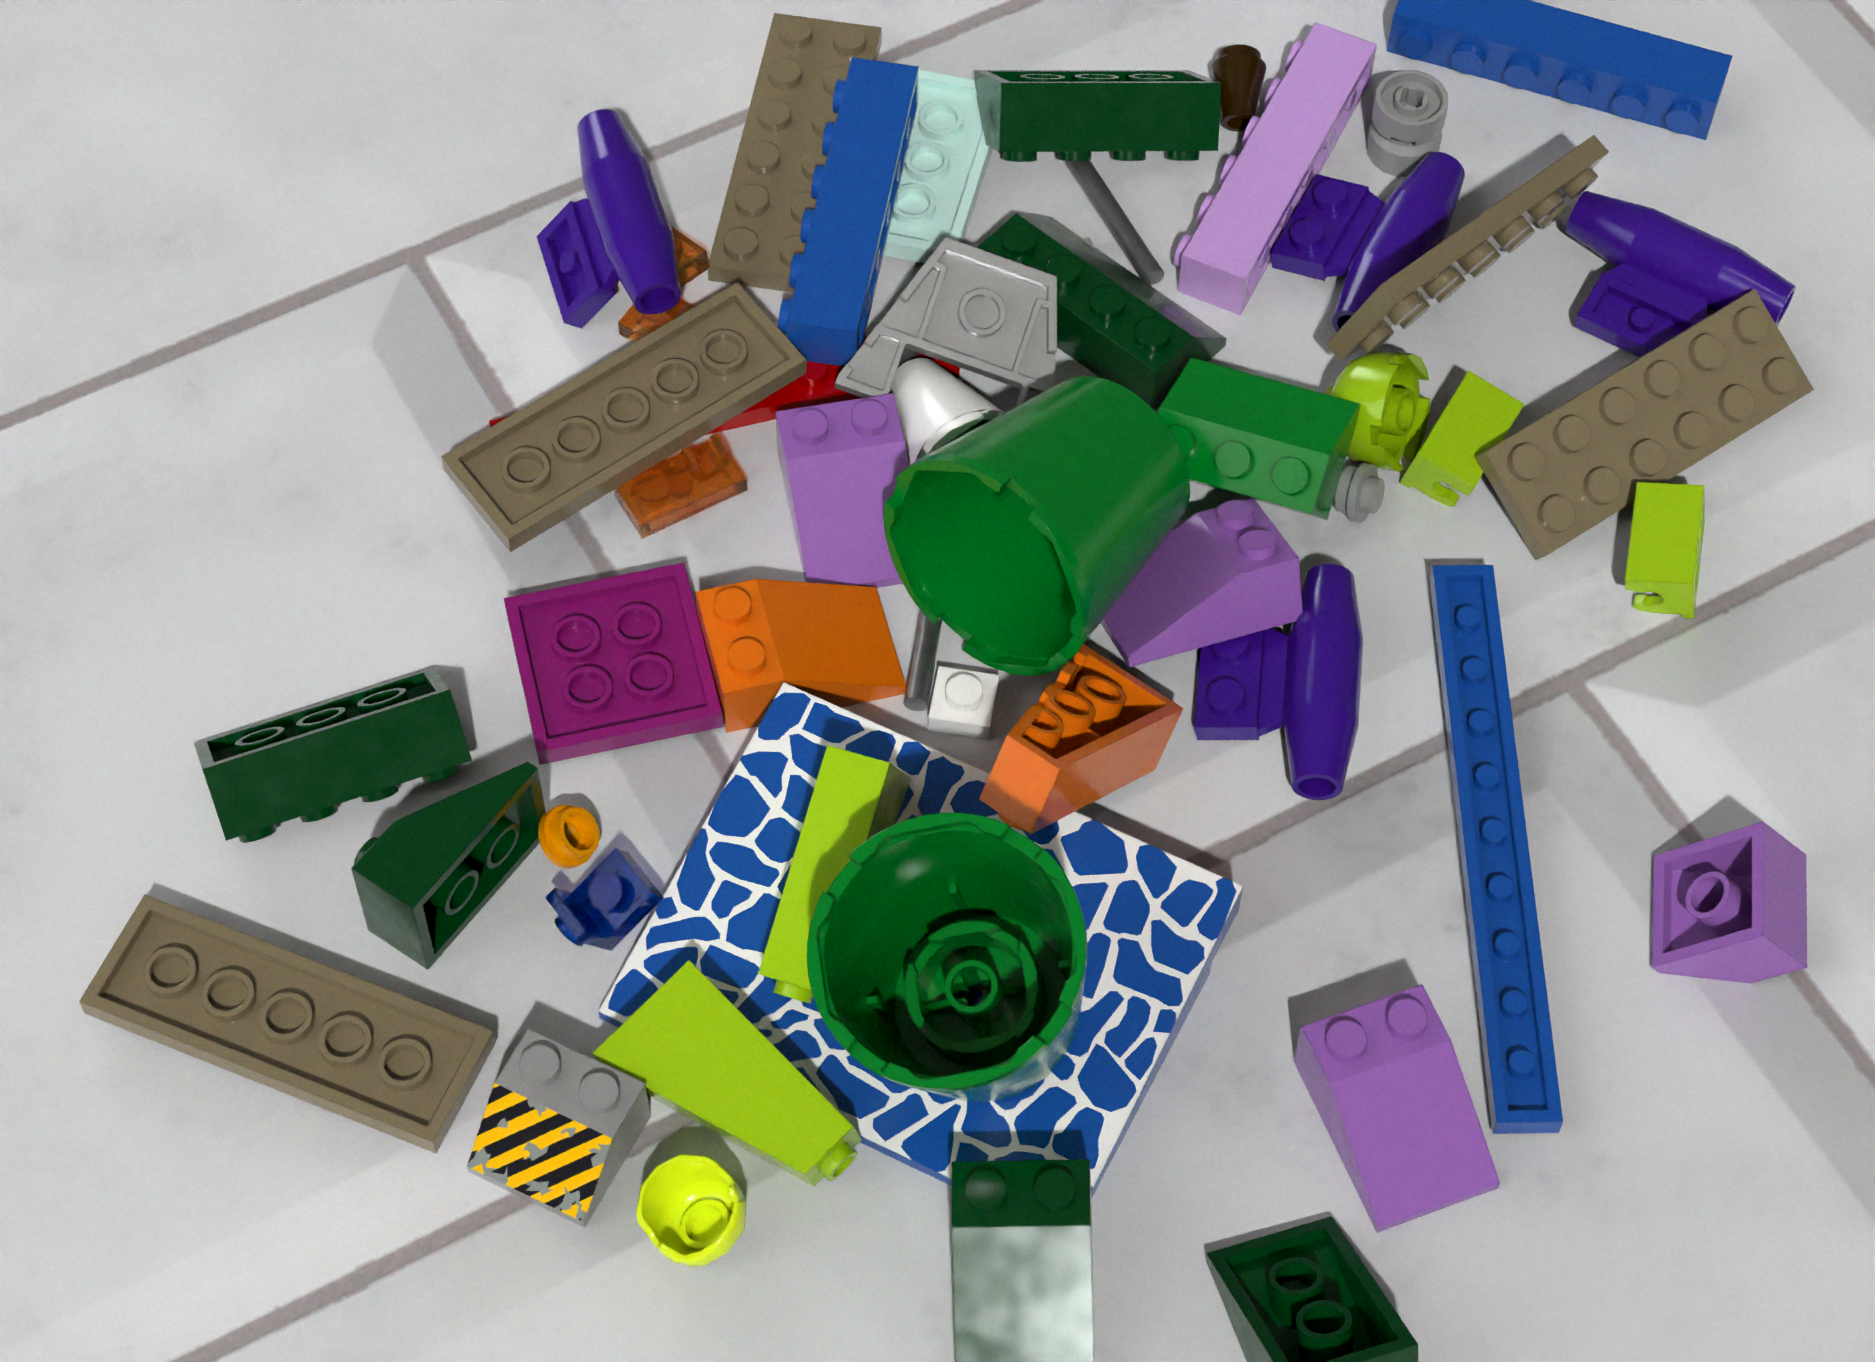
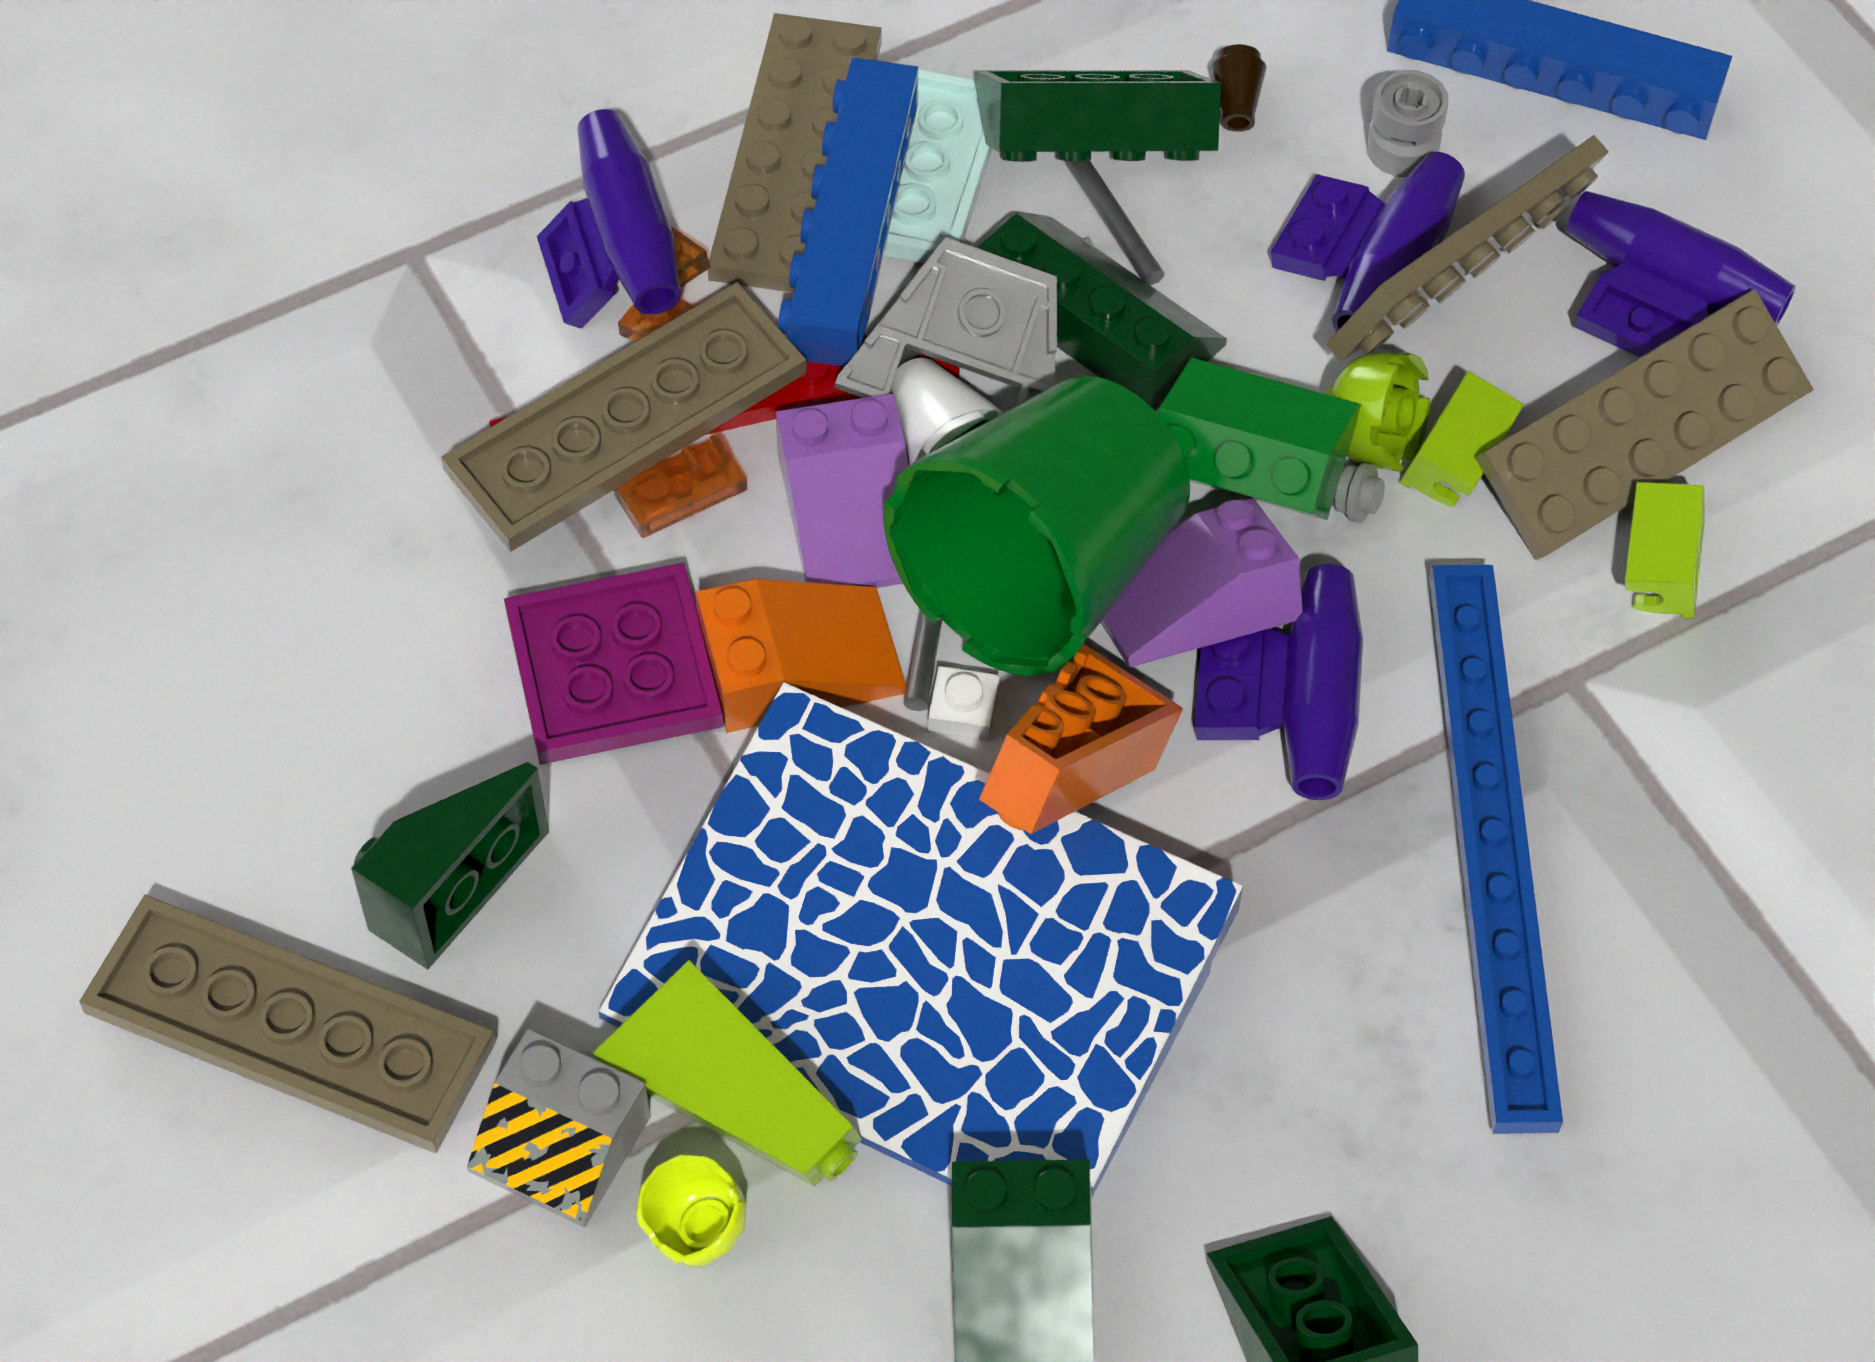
dark green slope [194,666,472,843] -> none
light orange plate [538,804,600,869] -> none
clear blue bracket [546,848,664,951] -> none
lime slope [758,745,910,1004] -> none
green cone [807,813,1088,1102] -> none
lavender brick [1174,22,1377,315] -> none
medium lavender slope [1294,984,1500,1233] -> none
medium lavender slope [1652,821,1807,984] -> none

